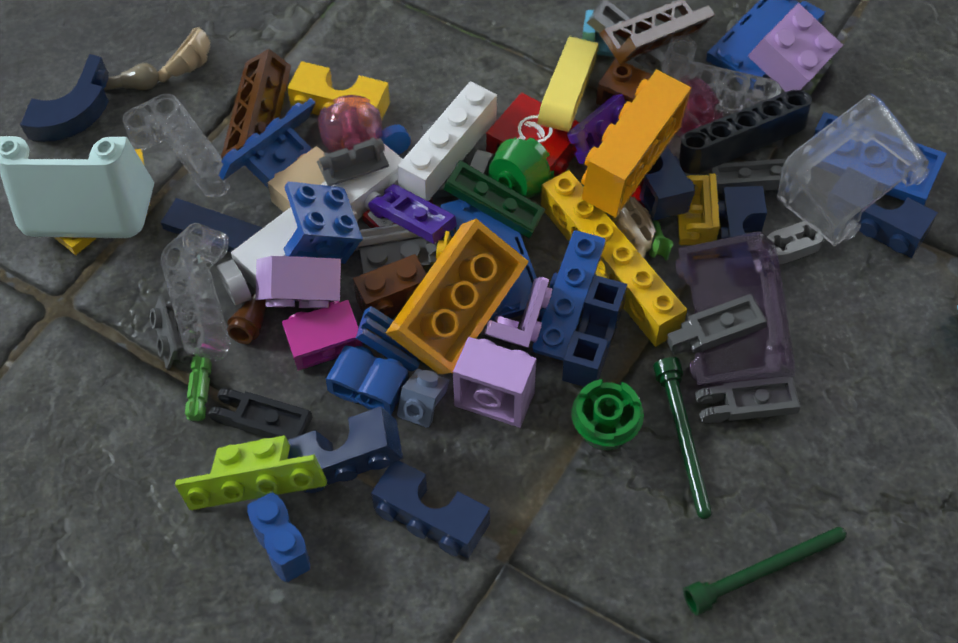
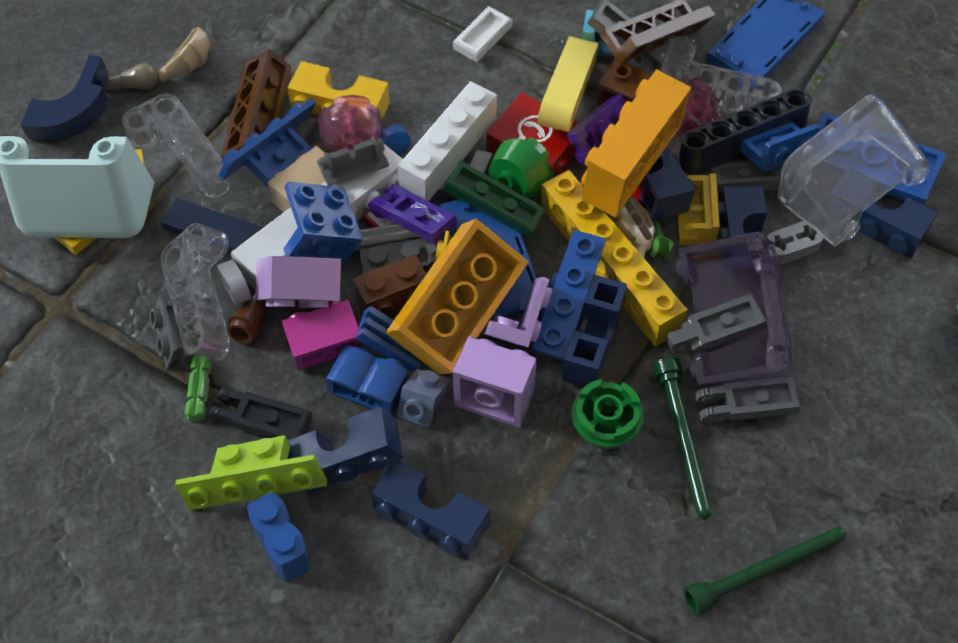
lavender brick [748,3,843,92] -> none
none -> white tile [453,6,512,62]
none -> blue bracket [740,122,820,172]

